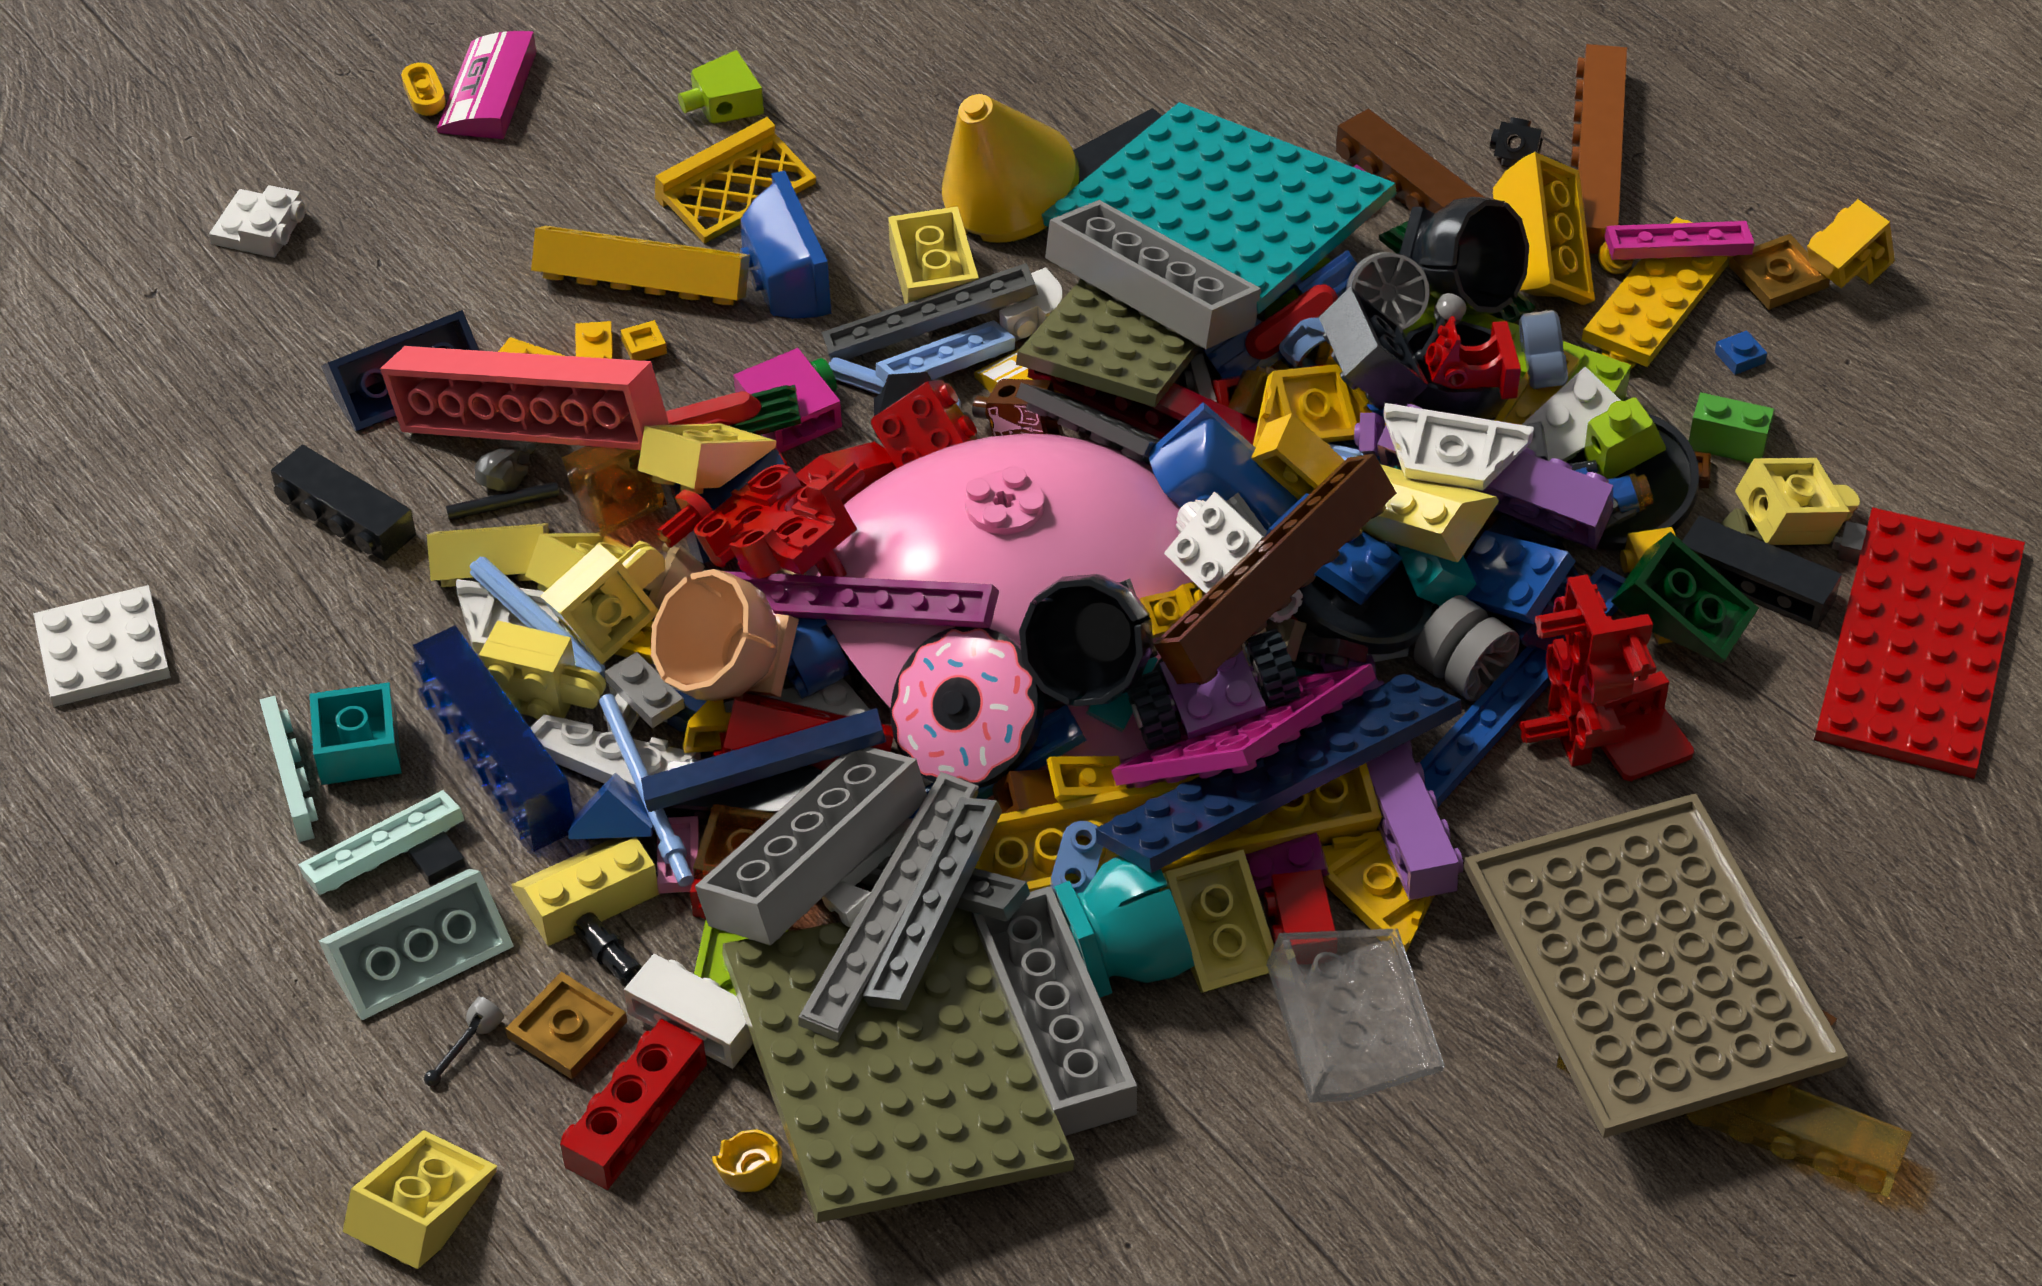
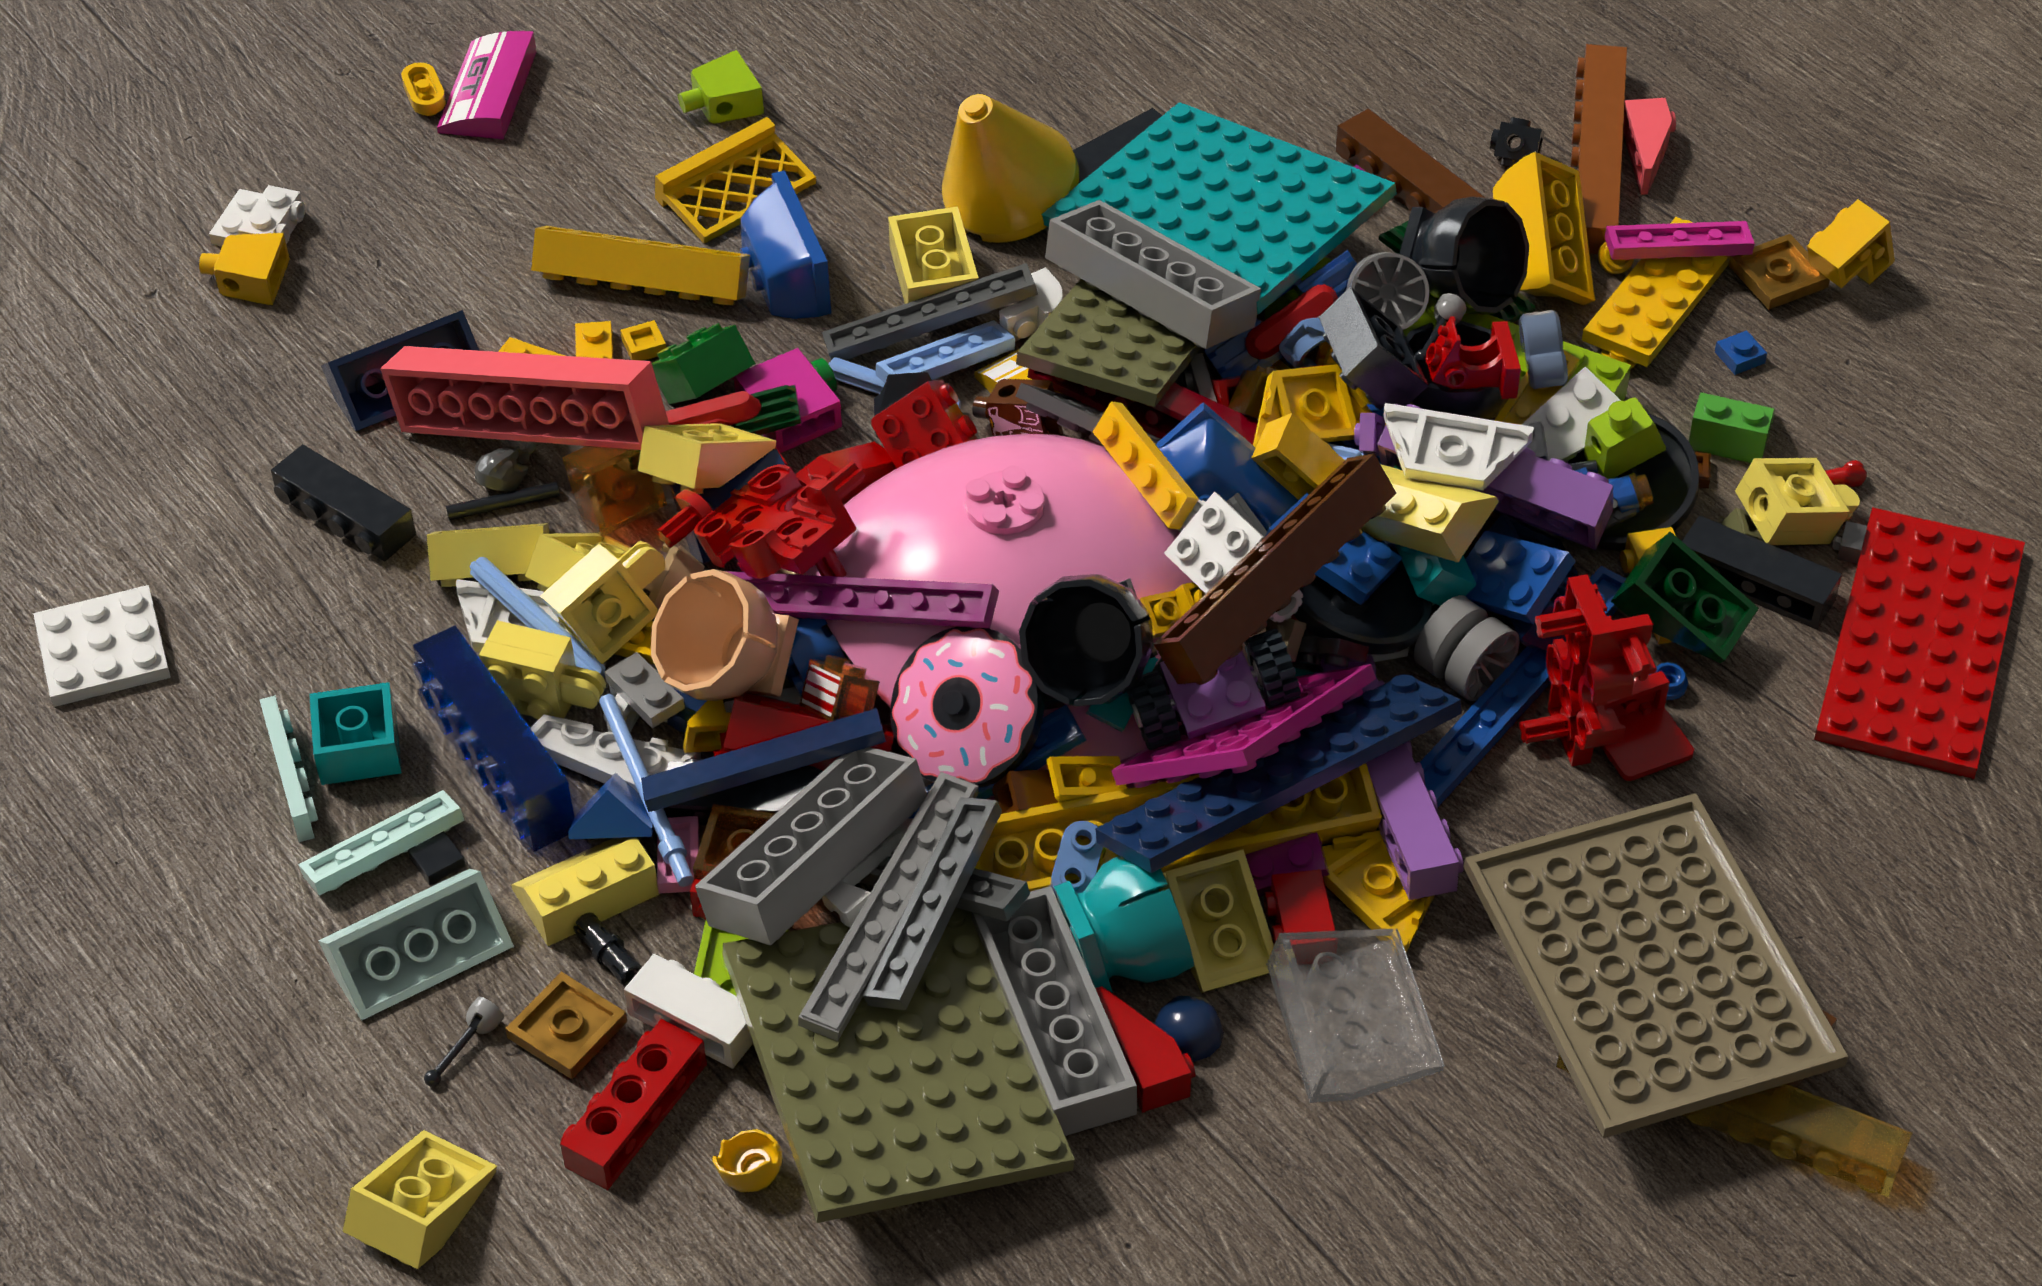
none -> yellow torso [199,233,290,305]
none -> green brick [652,323,756,404]
none -> clear orange brick [799,655,880,722]
none -> yellow plate [1093,401,1199,530]
none -> red slope [1095,986,1195,1113]
none -> dark blue hair [1155,996,1224,1062]
none -> coral slope [1623,98,1676,195]
none -> blue plate [1649,662,1688,700]
none -> red arm [1825,460,1867,487]

